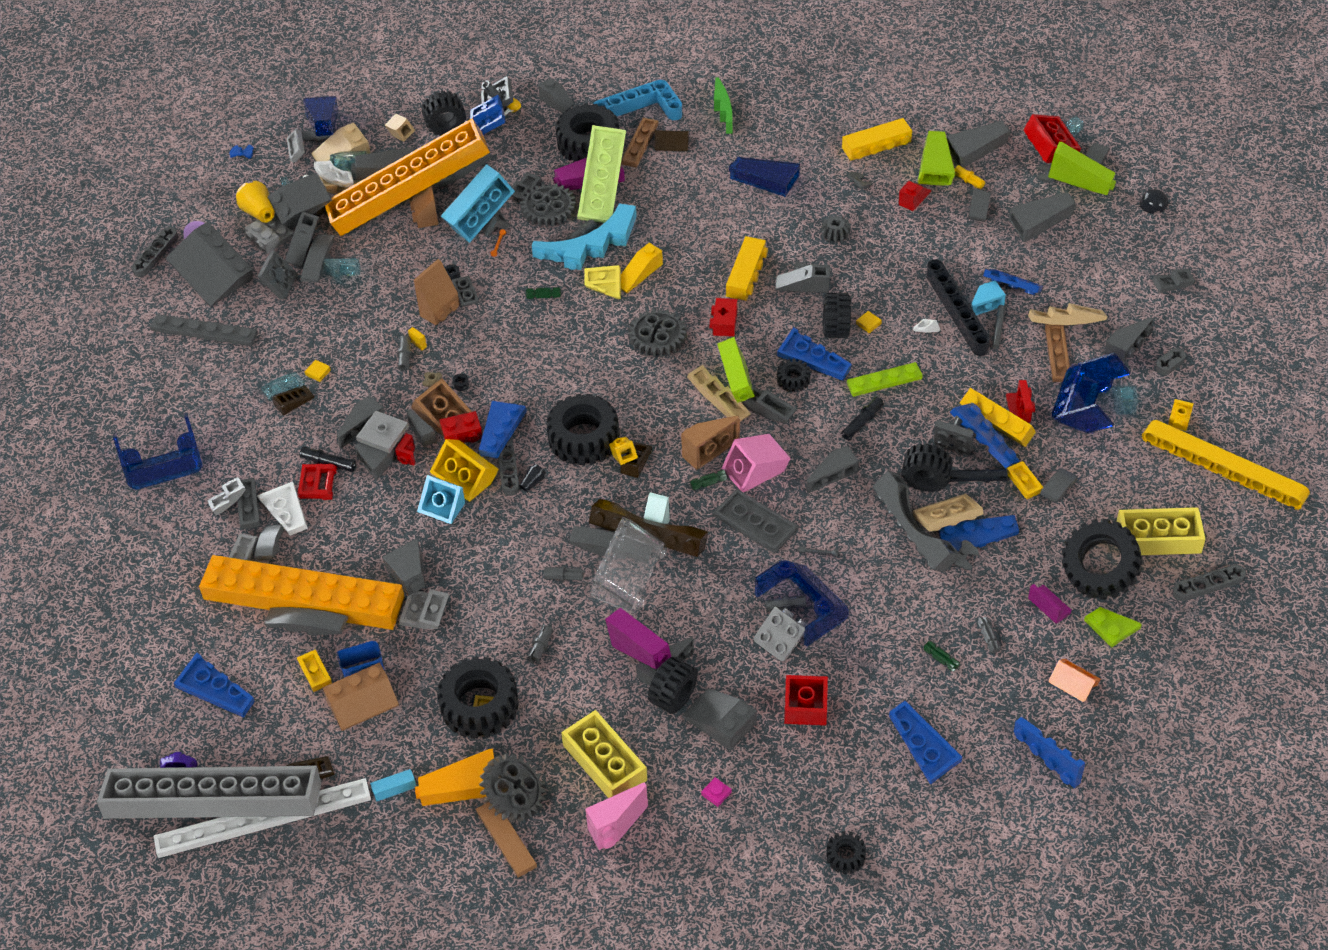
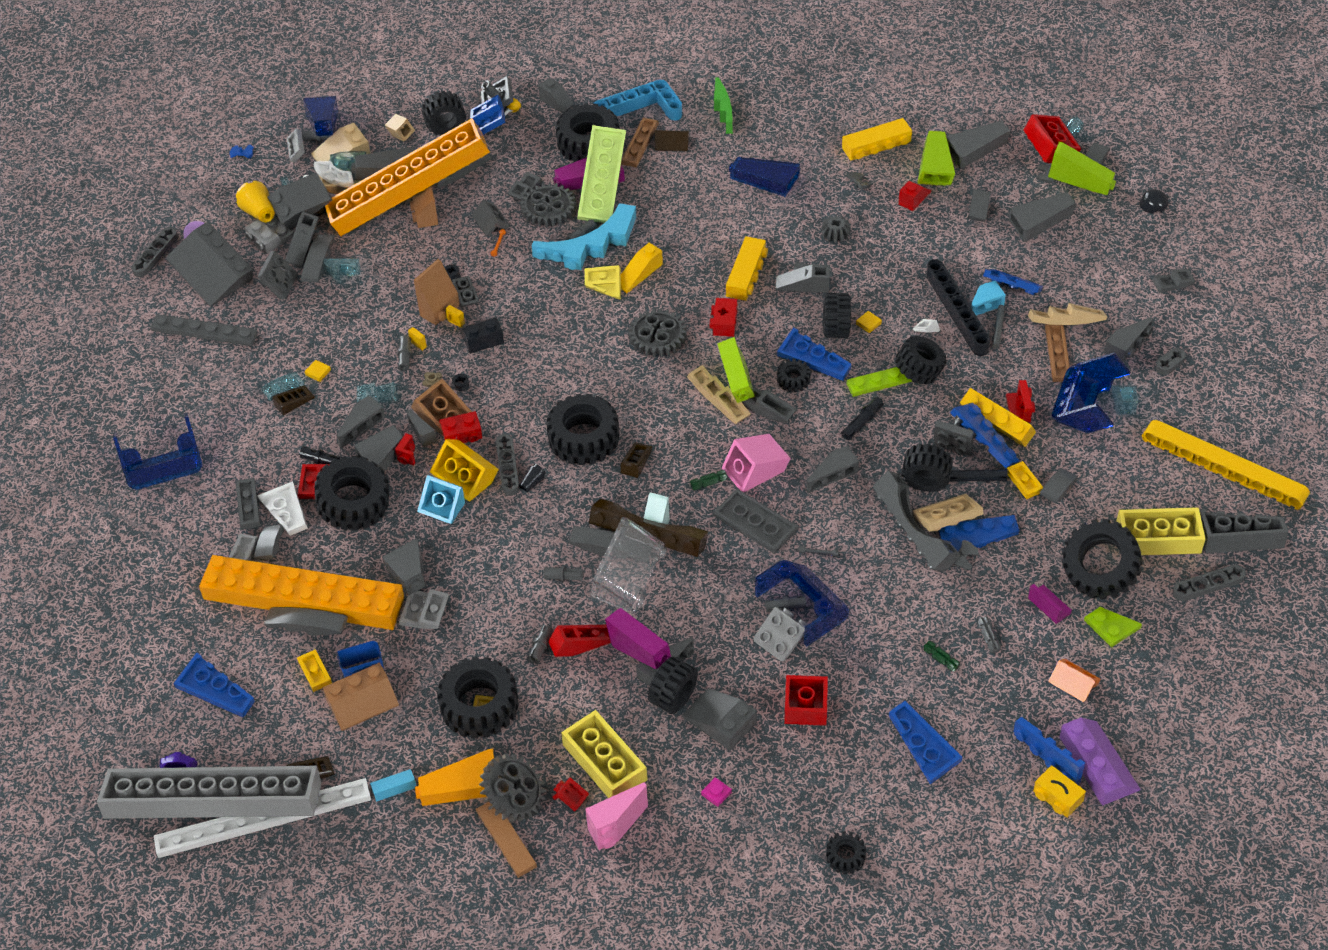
light grey slope [207,477,246,516] -> none
light grey plate [356,411,409,453] -> none
medium azure brick [441,164,515,243] -> none
blue wing [479,401,527,458] -> none
dark green axle [526,287,561,299] -> none
yellow brick [609,437,638,465] -> none
medium nougat slope [681,415,740,470] -> none
yellow axle [954,165,985,189] -> none
yellow brick [1168,399,1194,431] -> none
none -> black tyre [314,455,389,531]
none -> clear light blue slope [357,382,397,403]
none -> yellow tile [446,305,465,327]
none -> black slope [459,317,504,354]
none -> red slope [548,624,611,657]
none -> red bracket [552,777,589,812]
none -> black tyre [895,335,947,385]
none -> yellow brick [1033,765,1086,818]
none -> medium lavender slope [1060,718,1140,806]
none -> dark grey wedge [1199,509,1288,553]

